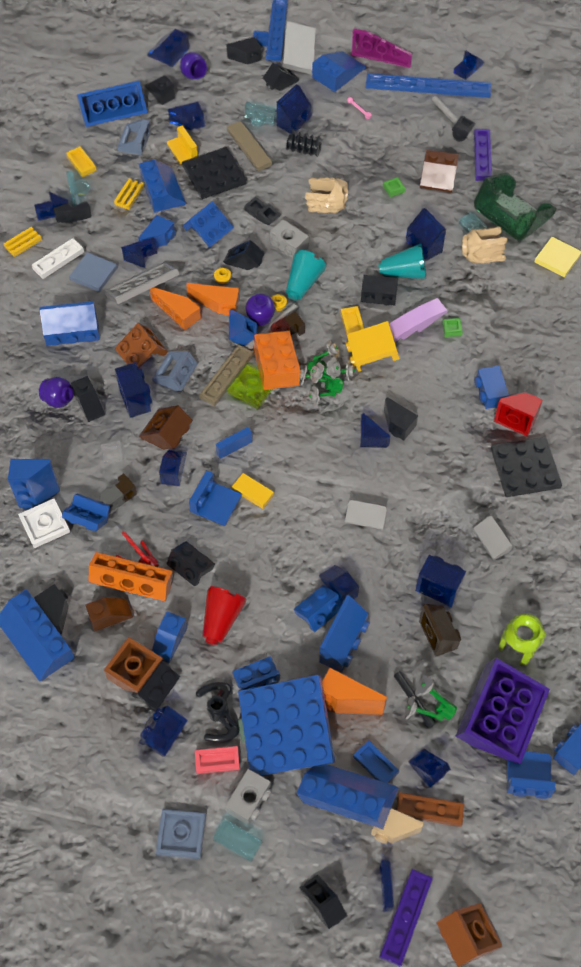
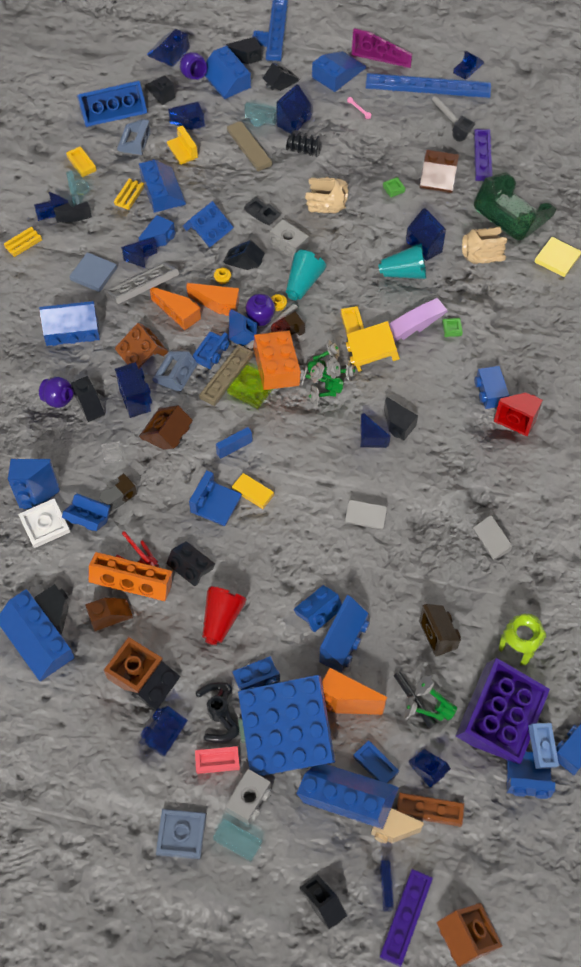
white plate [32,238,84,279] -> none
blue slope [152,611,187,663] -> none
clear blue slope [159,450,187,486] -> none
black plate [182,147,247,200] -> none
light grey tile [282,21,316,74] -> none
clear blue slope [319,565,359,604] -> none
black brick [361,275,398,306] -> none
clear blue brick [415,554,466,608] -> none
clear light blue tile [459,212,489,233] -> none
black plate [491,437,562,497] -> none
none -> blue bracket [193,331,230,369]
none -> blue slope [205,45,251,99]
none -> medium blue plate [528,723,559,769]

